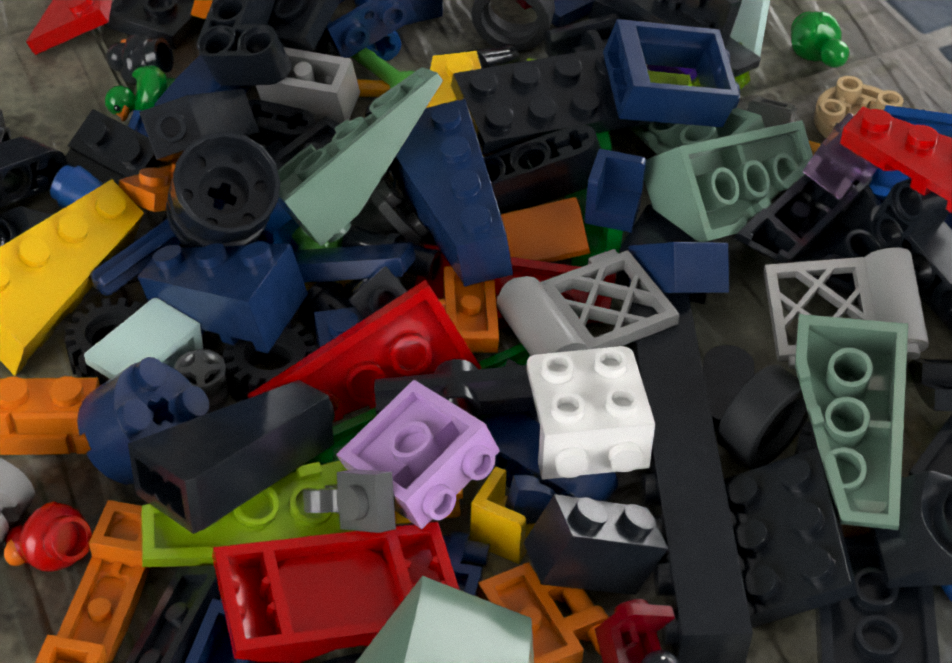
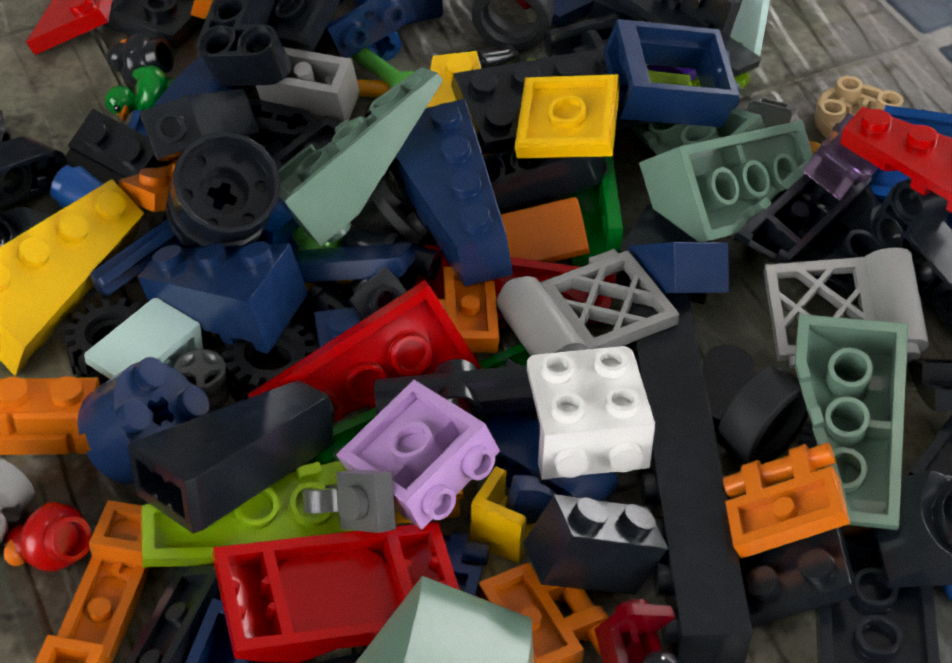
dark blue panel [584,148,646,233] -> none
green animal [791,11,850,68] -> none
none -> yellow tile [515,74,620,158]
none -> orange plate [723,442,850,559]

